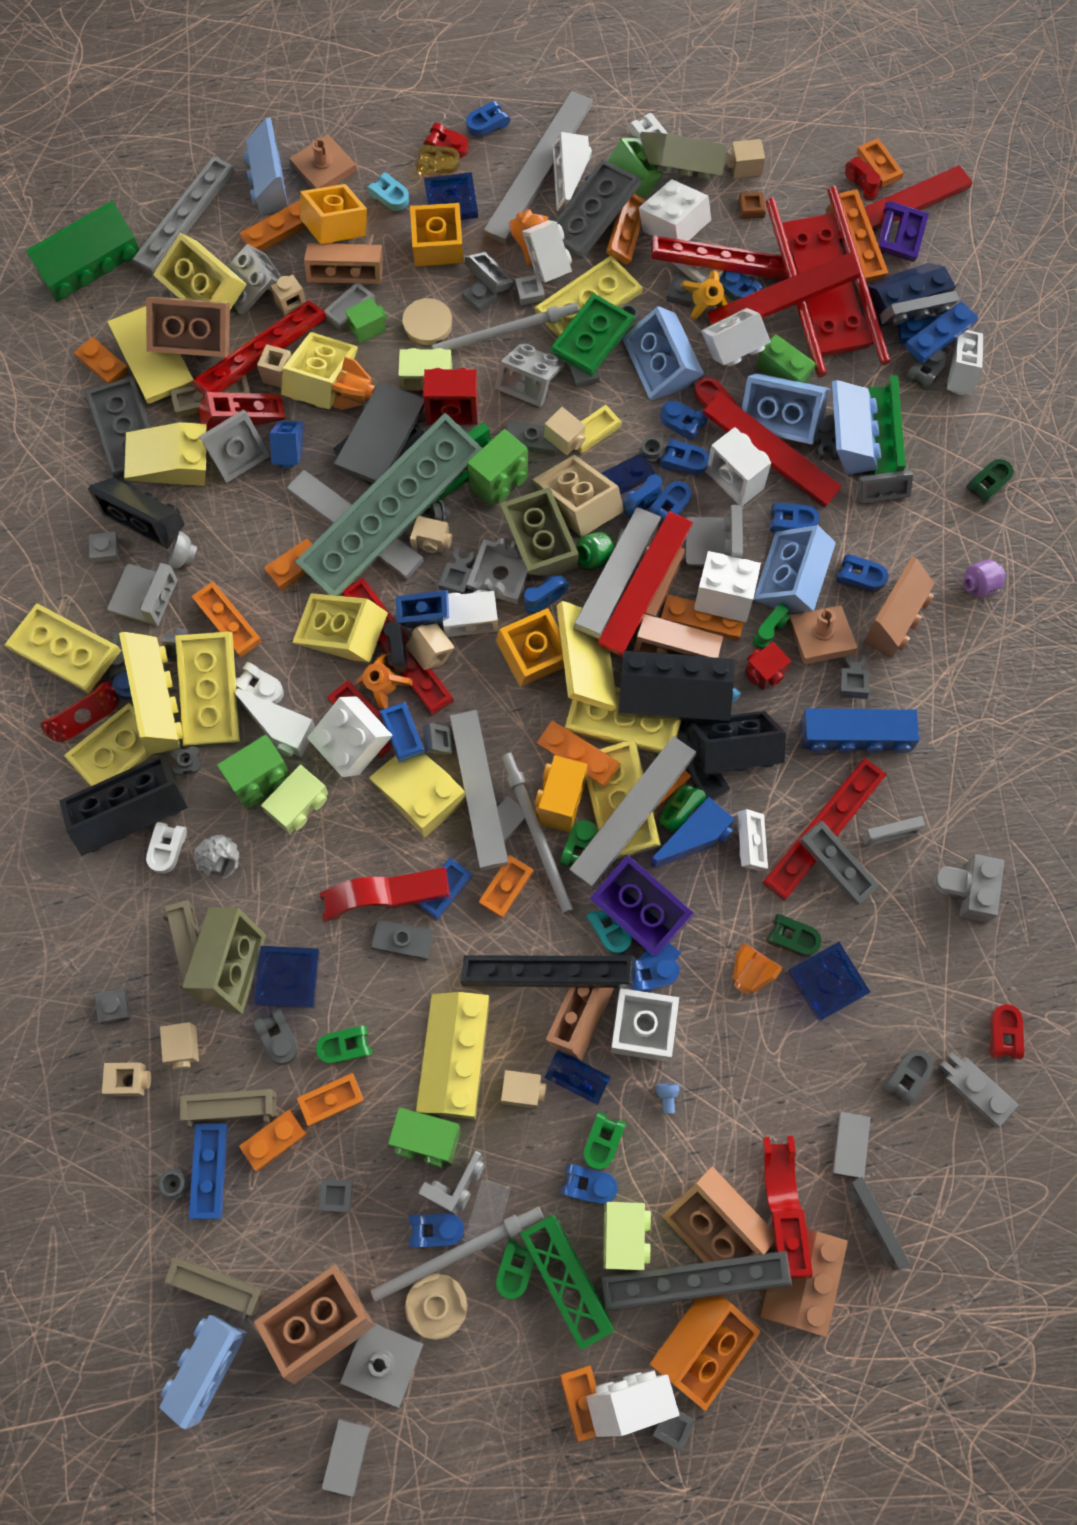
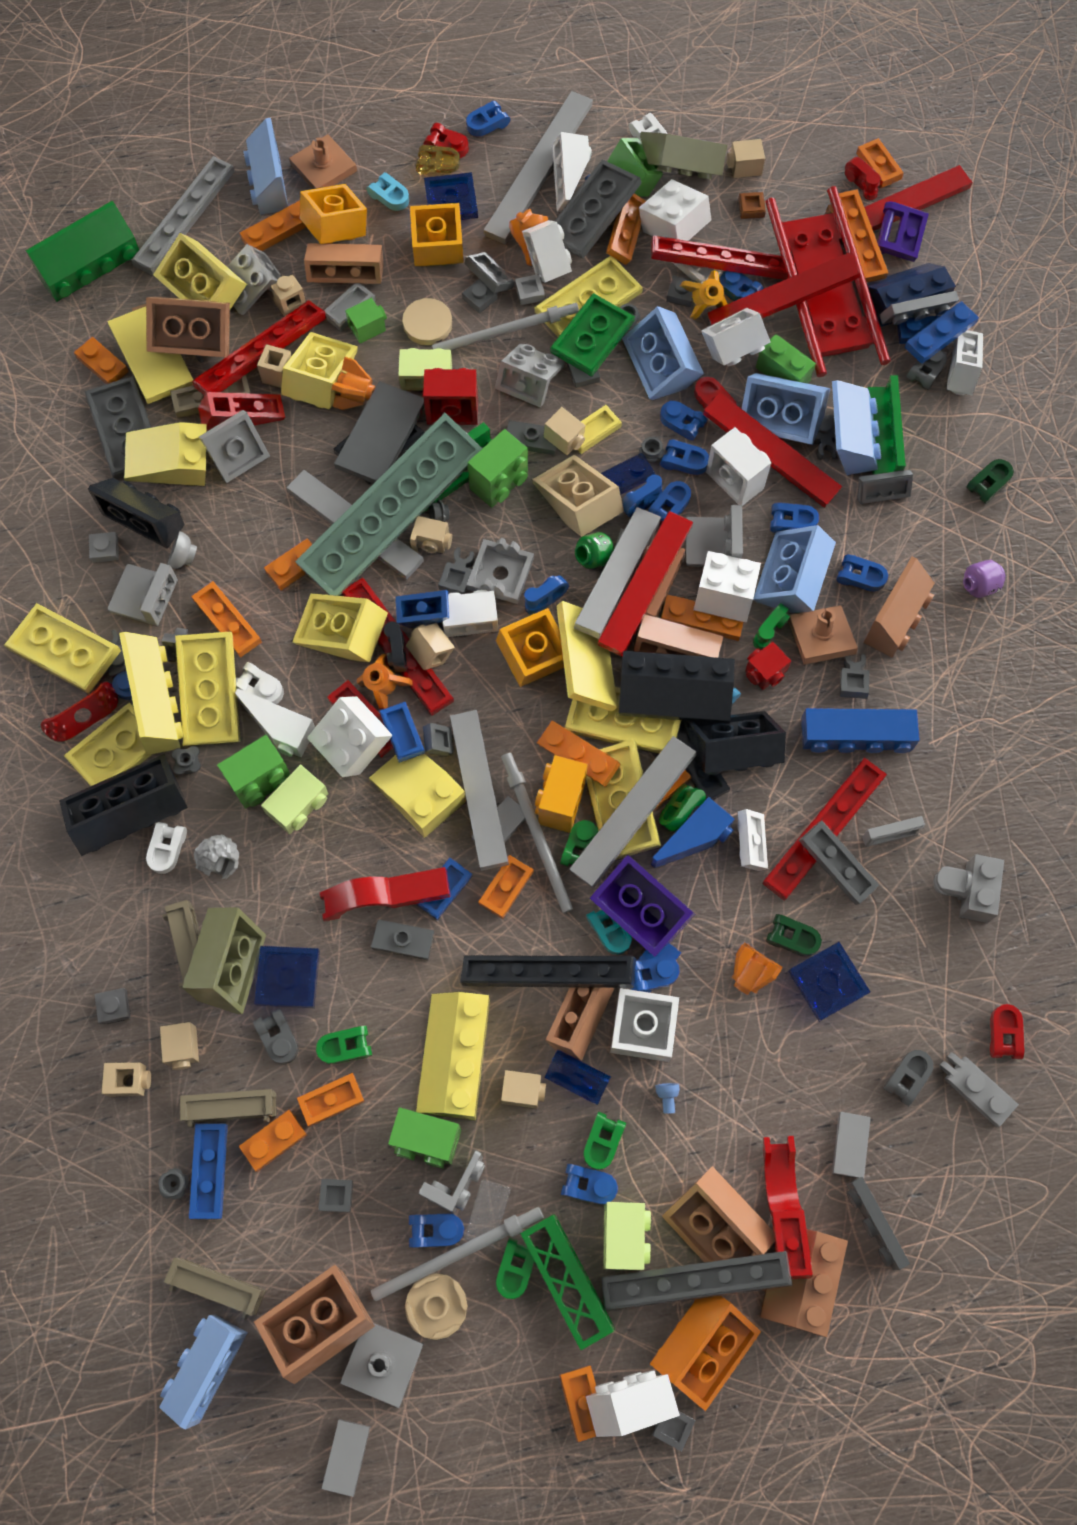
blue slope [269,421,304,468] -> none
olive slope [500,487,579,577] -> none

